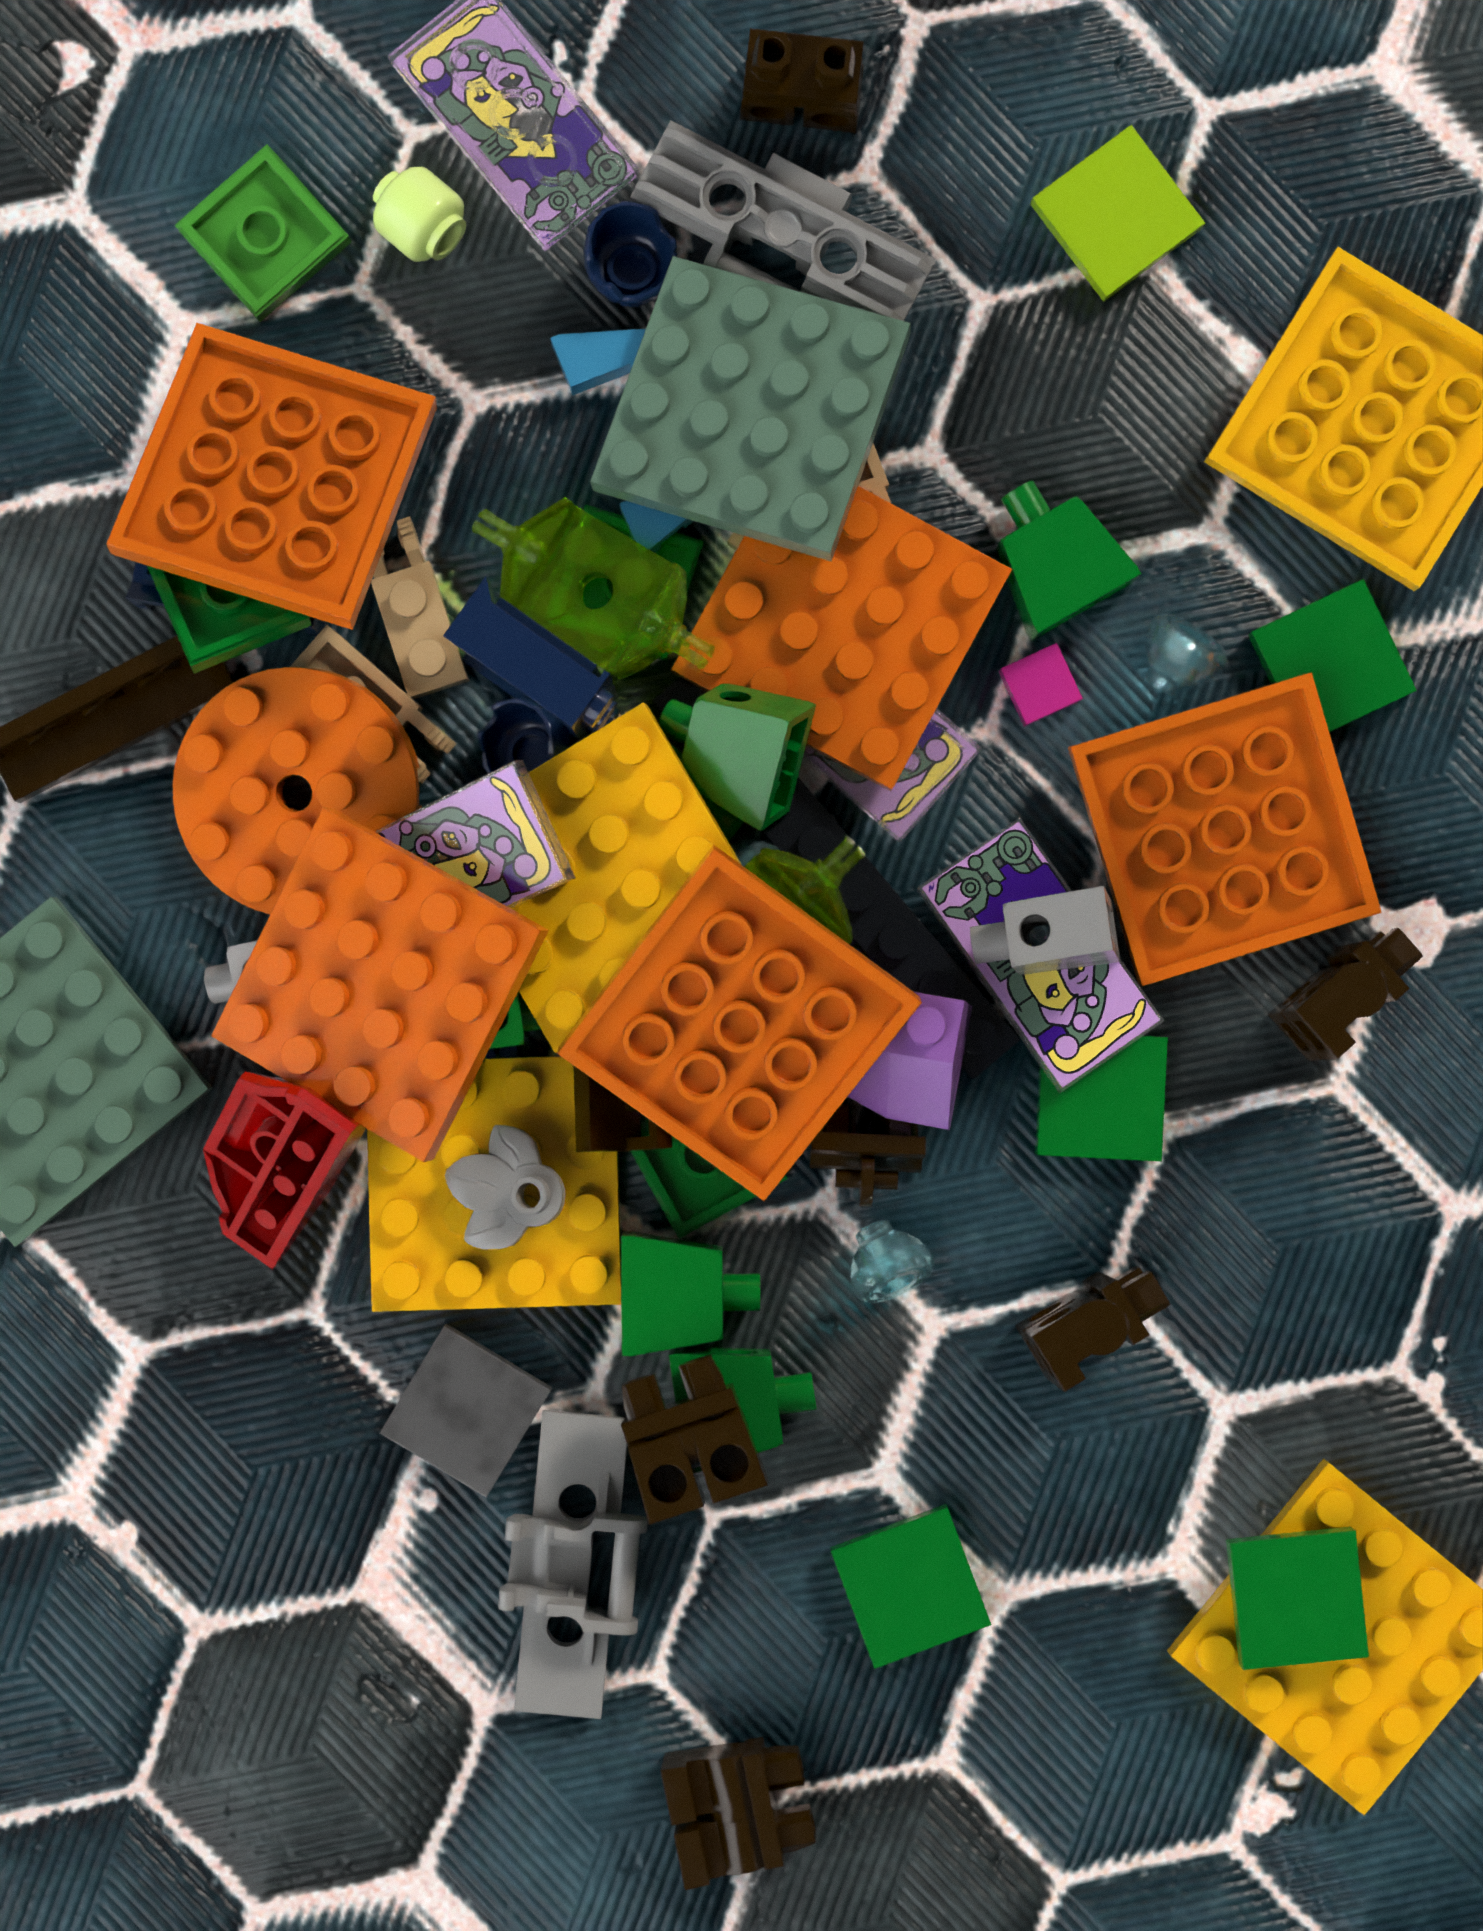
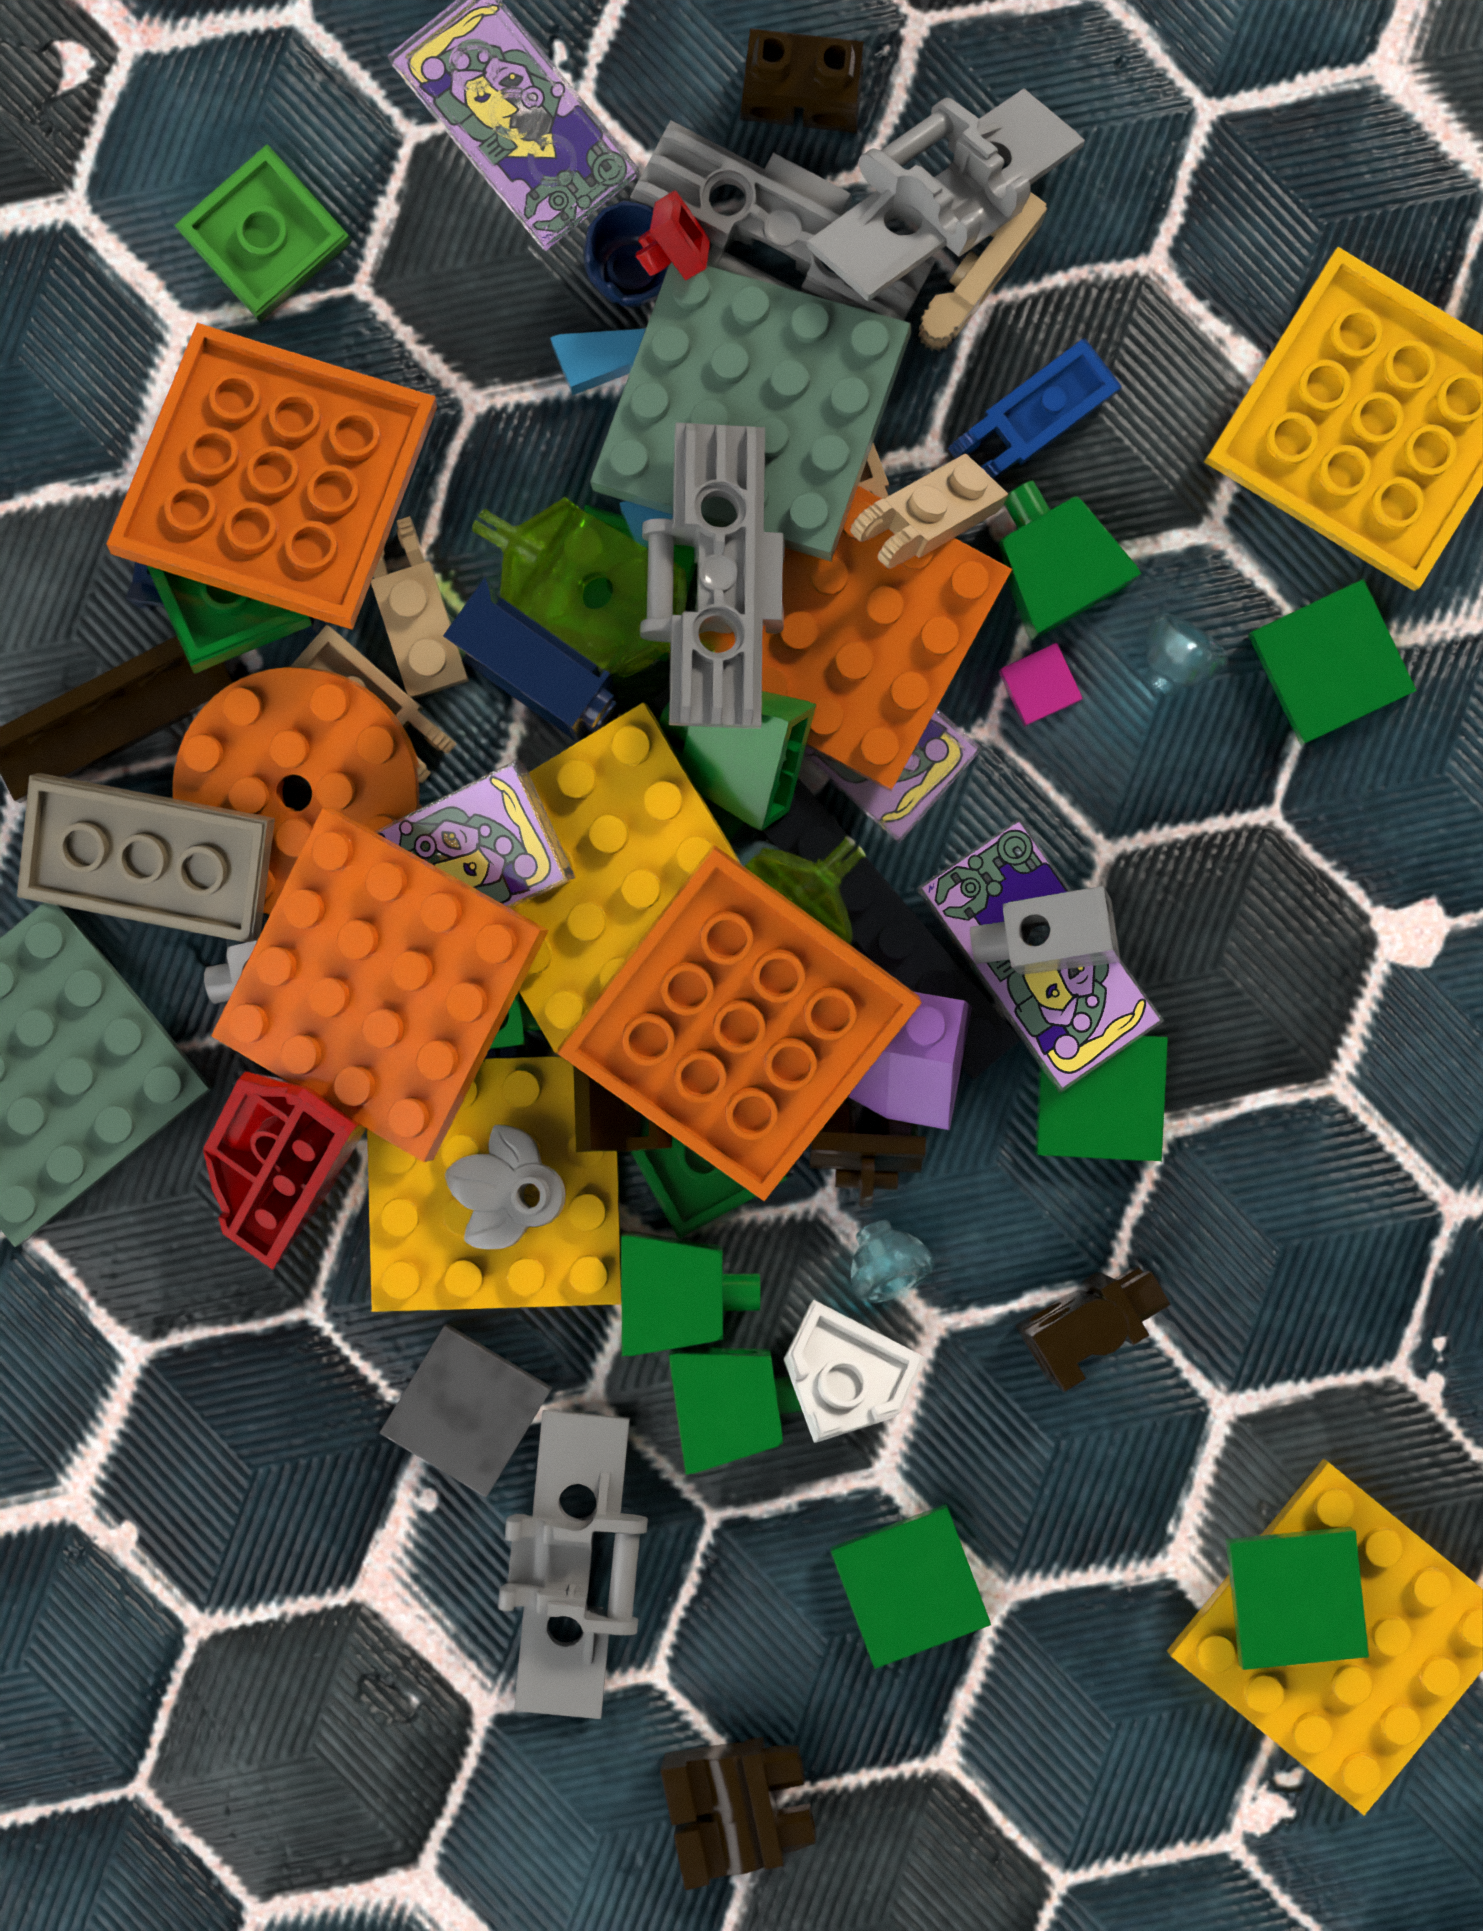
yellowish green head [373,167,466,262] -> none
dark blue hair [477,697,570,779] -> none
dark brown hips [621,1354,768,1525] -> none
lime tile [1030,125,1205,302] -> none
orange plate [1068,672,1382,986] -> none
dark brown hips [1267,928,1423,1061] -> none
none -> dark tan tile [17,773,275,943]
none -> red tile [635,190,711,281]
none -> light grey piece [640,423,785,729]
none -> white plate [783,1300,925,1443]
none -> light grey piece [807,89,1085,301]
none -> tan hinge [850,453,1009,569]
none -> tan hinge [918,192,1047,352]
none -> blue hinge [948,338,1122,480]

